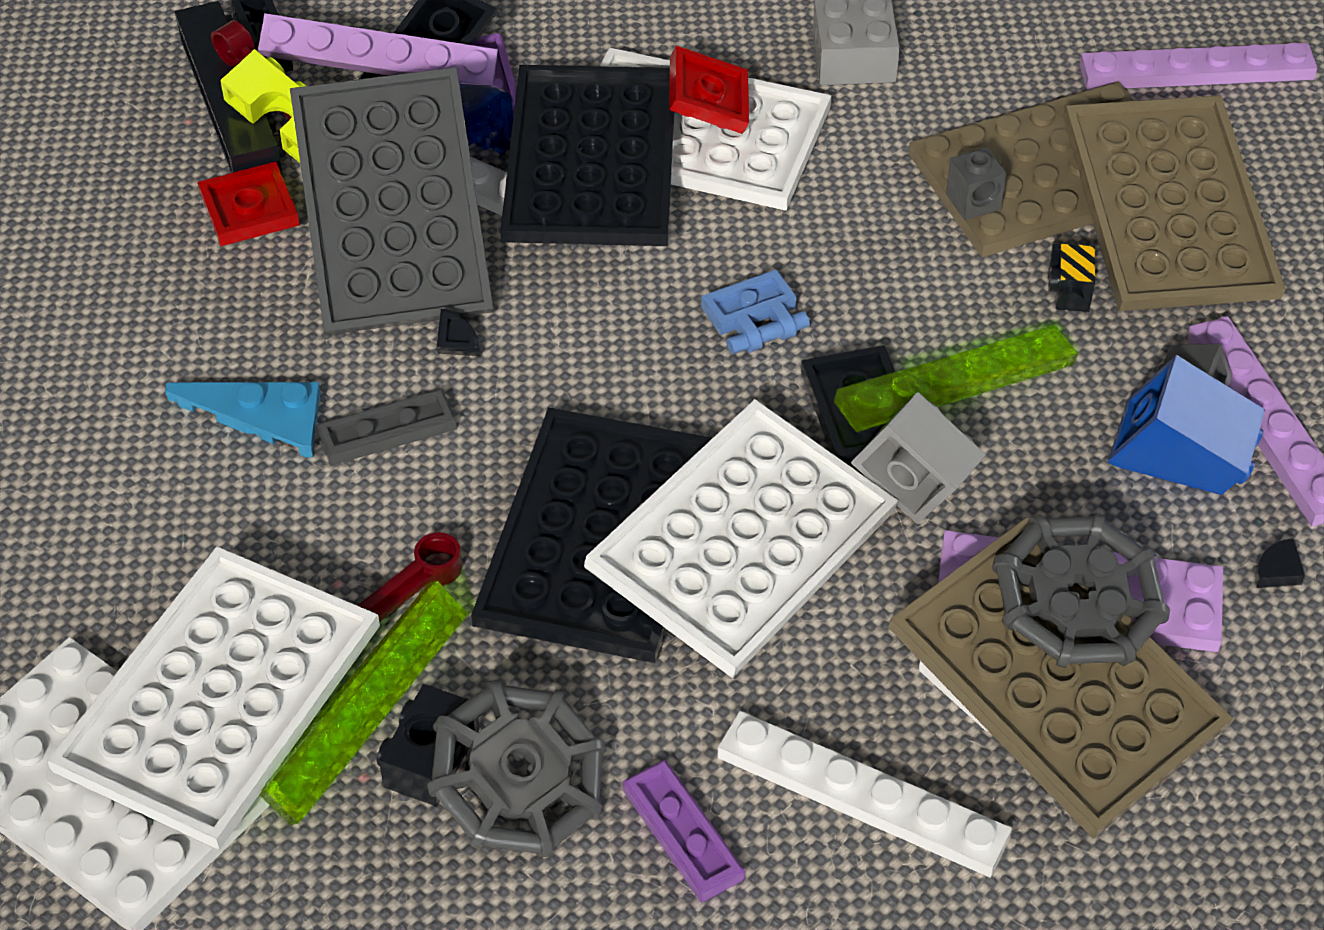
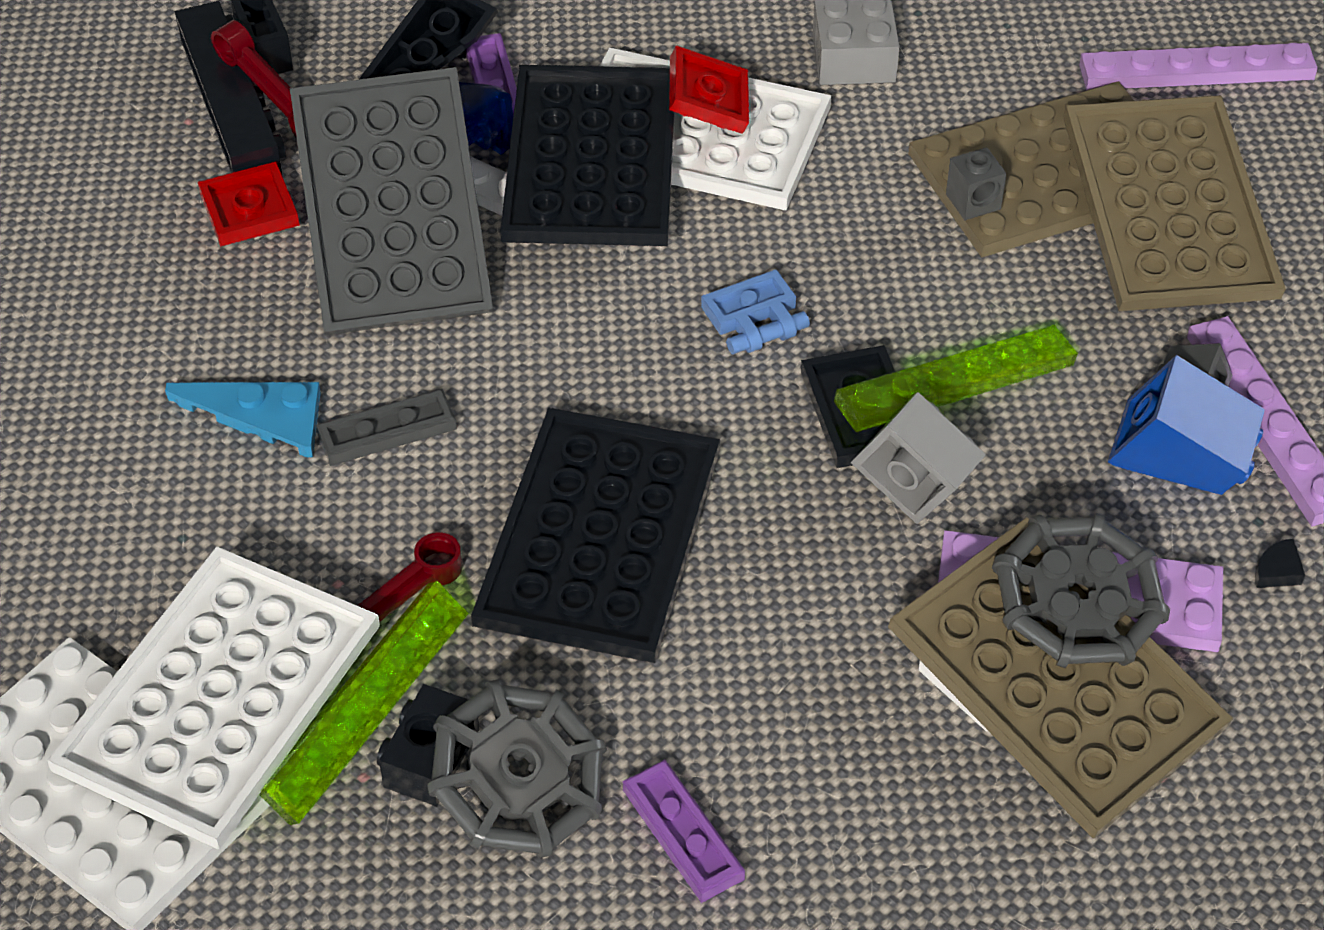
neon yellow arch [220,49,306,163] -> none
lavender plate [258,13,498,91] -> none
black tile [436,309,481,357] -> none
white plate [584,399,898,678] -> none
white plate [718,711,1012,878] -> none
brick [1047,243,1095,312] -> none

